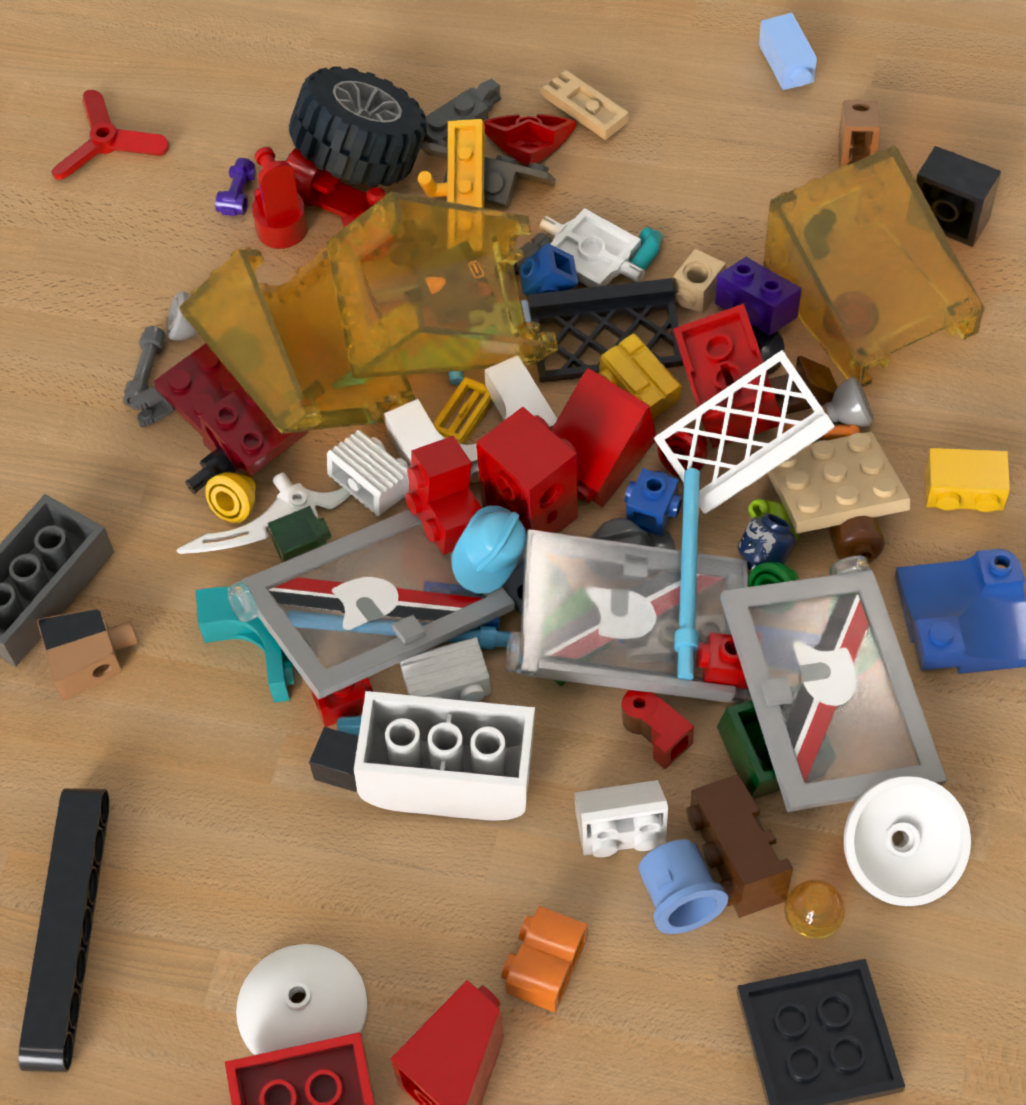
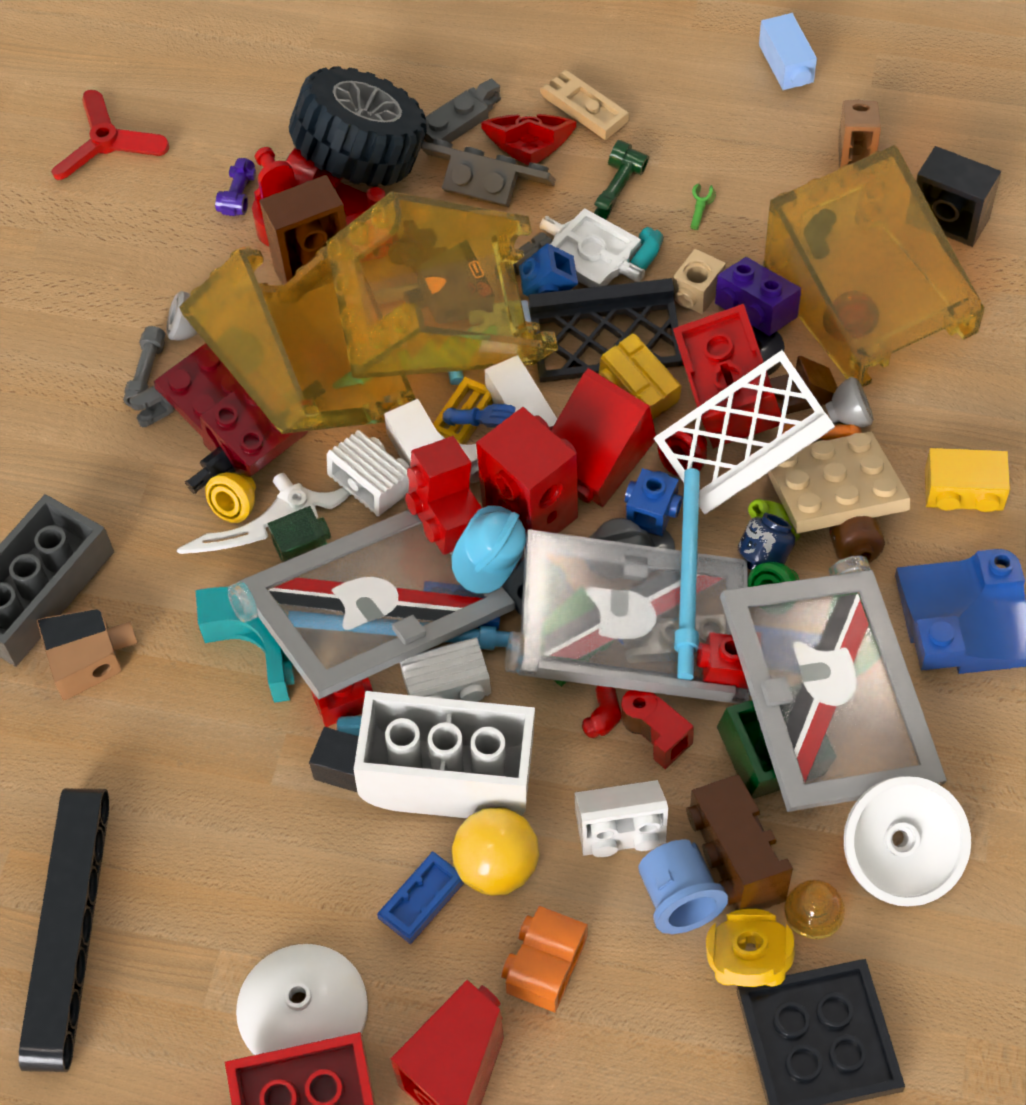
yellow plate [418,119,485,257] -> none
none -> reddish brown brick [259,175,355,300]
none -> blue plate [377,851,464,944]
none -> blue piece [442,404,516,428]
none -> yellow piece [451,807,539,896]
none -> red arm [582,686,621,739]
none -> dark green brick [594,140,649,220]
none -> bright green hand [690,183,716,230]
none -> yellow plate [706,909,795,987]

